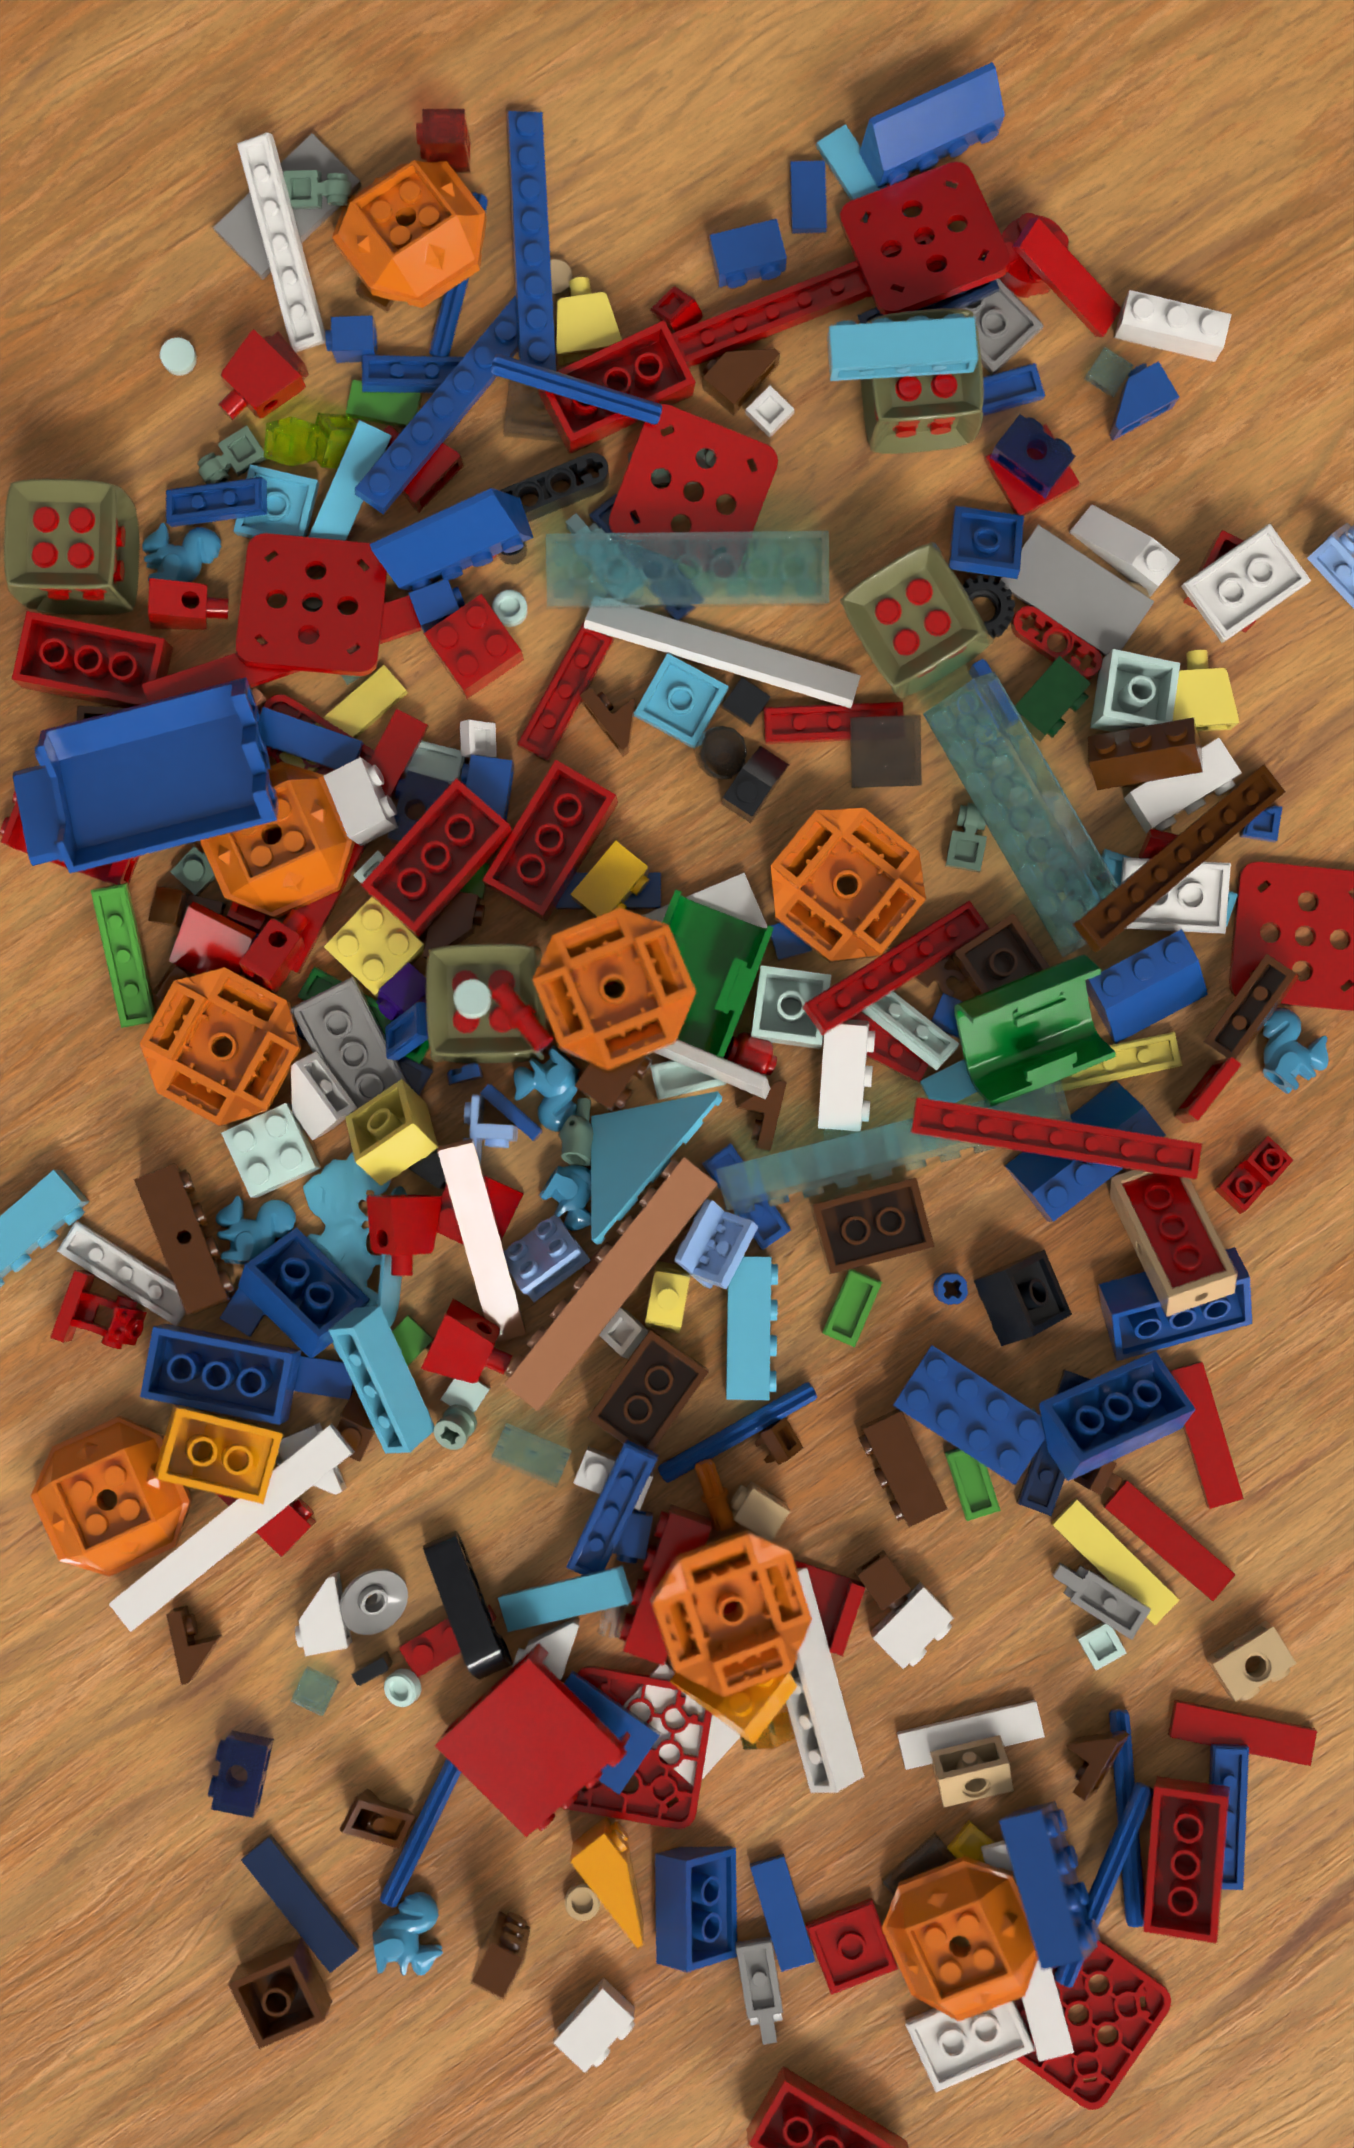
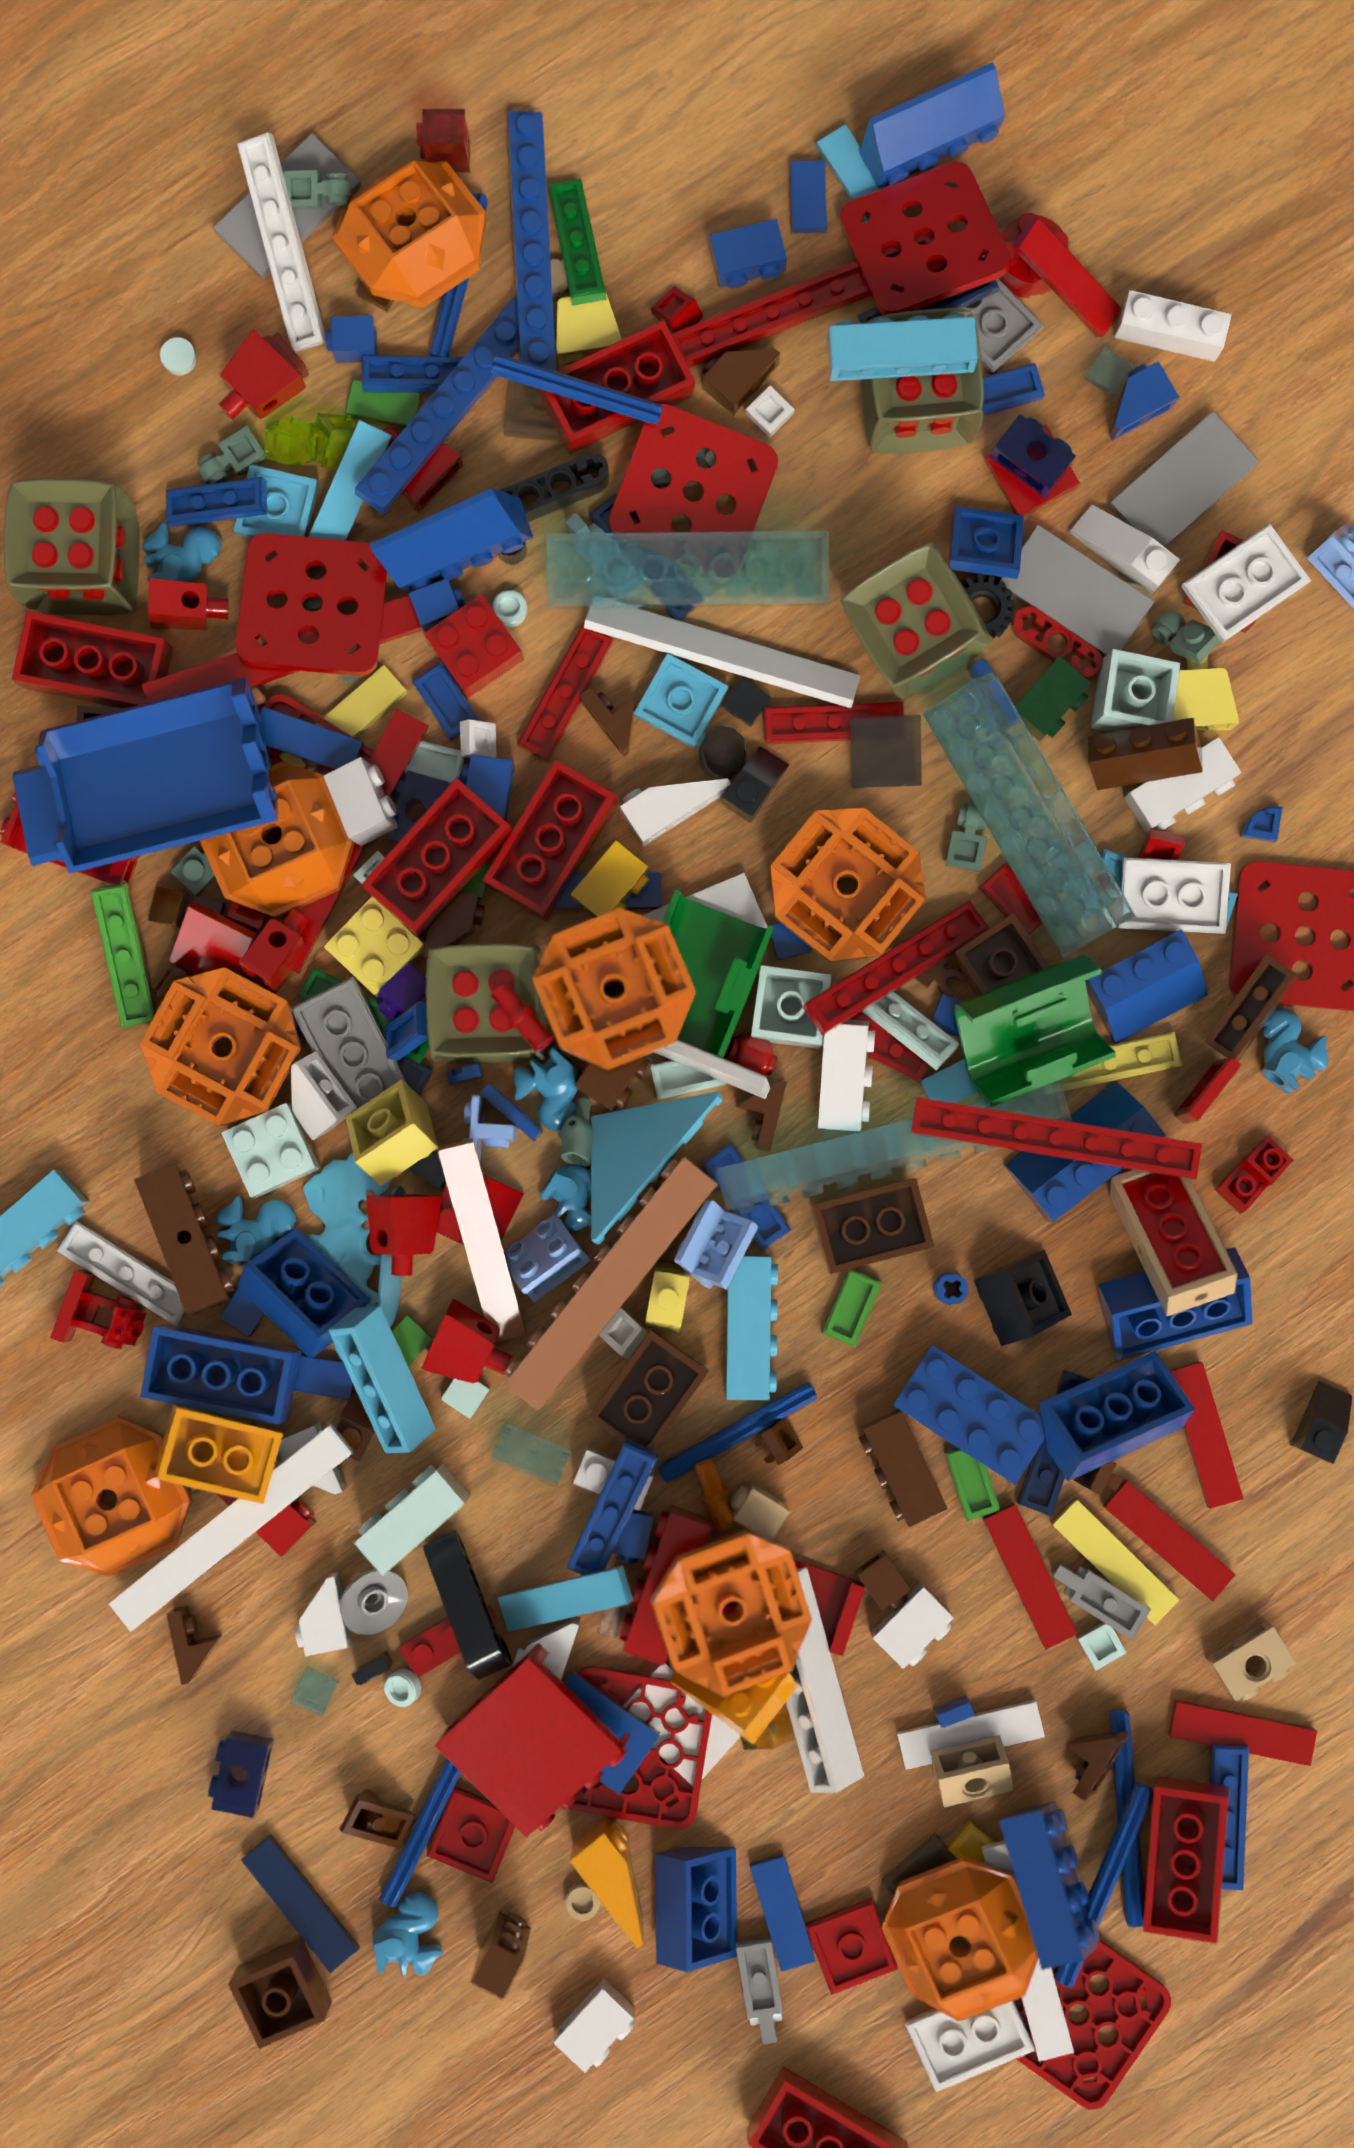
sand green wheel [433,1405,477,1450] -> none
light aqua tile [454,980,491,1018] -> none
reddish brown plate [1072,765,1286,952] -> none
none -> light aqua brick [354,1464,471,1576]
none -> blue tile [412,662,479,741]
none -> red tile [427,1786,515,1883]
none -> green tile [548,178,606,306]
none -> white slope [620,778,731,847]
none -> blue tile [933,1696,974,1728]
none -> red tile [979,863,1053,936]
none -> red tile [982,1503,1077,1650]
none -> light grey tile [1109,411,1260,547]
none -> sand green plate [1151,610,1221,664]
none -> black slope [1291,1381,1353,1464]

